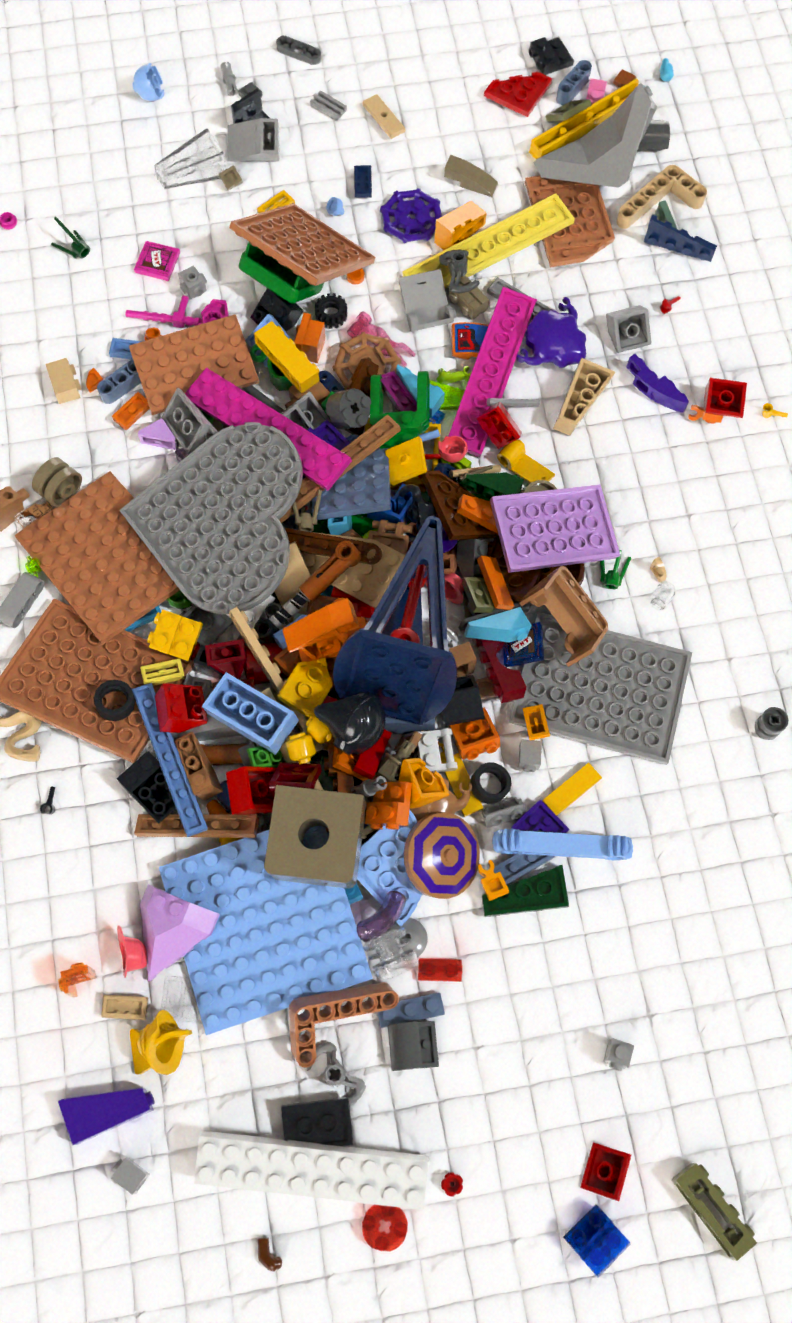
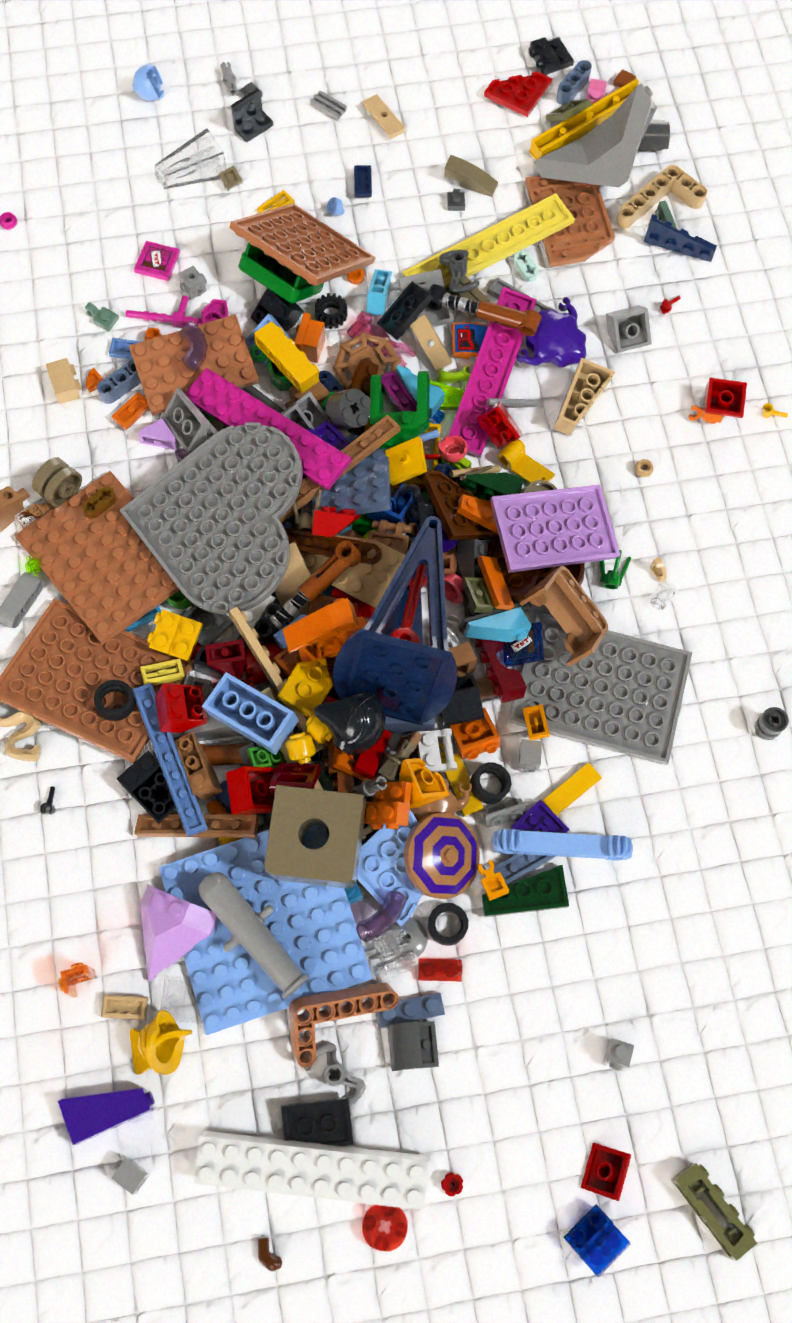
dark green plant [51,217,90,259] -> none
coral piece [117,925,147,978] -> none
light grey slope [228,118,280,161] -> none
dark grey beam [276,35,321,65] -> none
dark purple plate [380,188,442,244] -> none
light orange wedge [434,201,487,250] -> none
dark purple slope [626,354,689,413] -> none
medium azure cylinder [660,58,674,82] -> none
none -> pearl gold beam [82,487,117,519]
none -> sand green plate [85,302,119,332]
none -> clear purple cylinder [181,321,208,373]
none -> light grey piece [198,872,309,999]
none -> red slope [312,505,361,537]
none -> medium azure slope [366,269,392,316]
none -> black plate [376,281,433,341]
none -> tan tile [410,314,453,372]
none -> dark orange piece [427,284,542,336]
none -> black tyre [428,903,469,946]
none -> dark grey tile [447,189,465,211]
none -> light aqua beam [513,250,538,282]
none -> tan plate [635,459,654,477]

